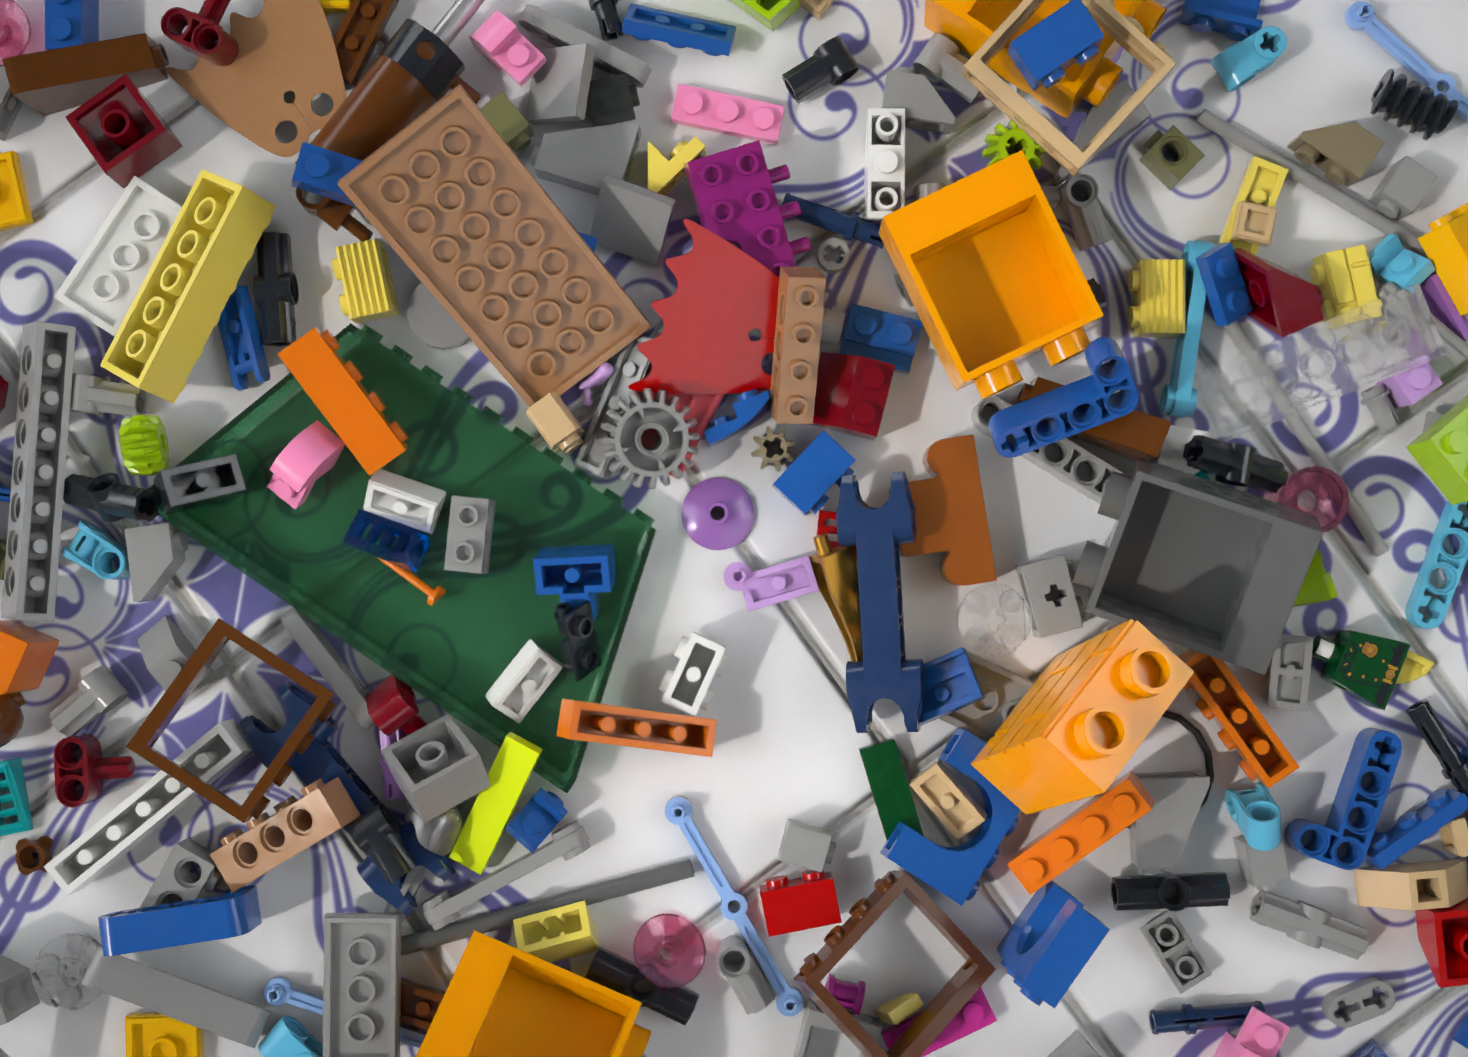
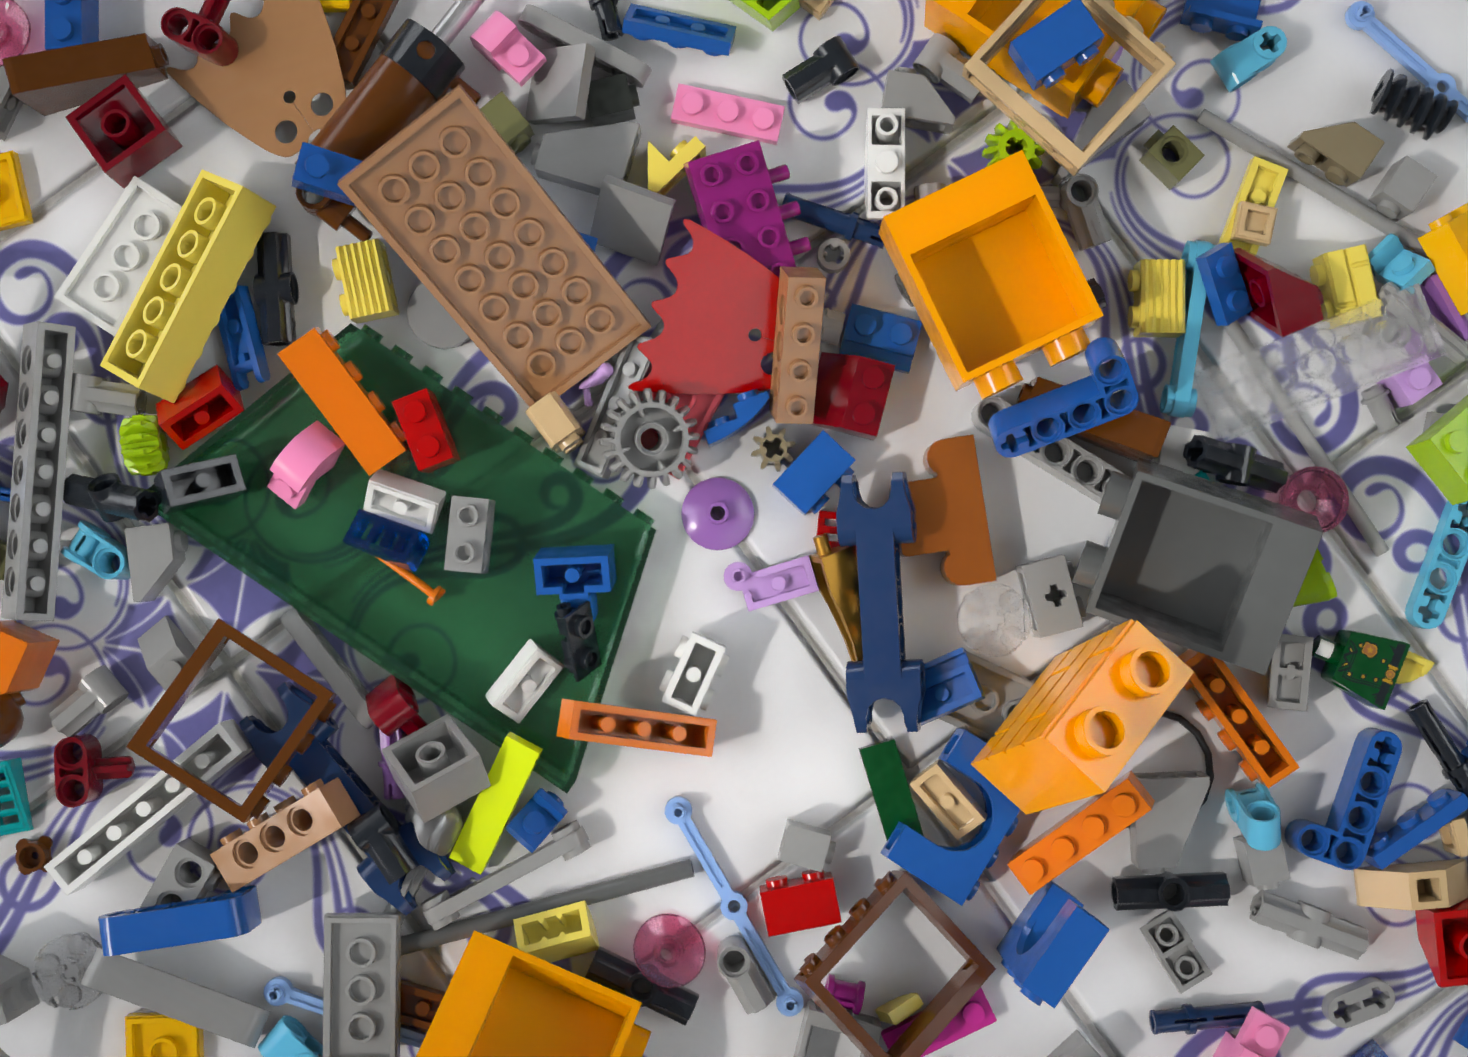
none -> red brick [156,364,244,450]
none -> red brick [391,388,461,473]

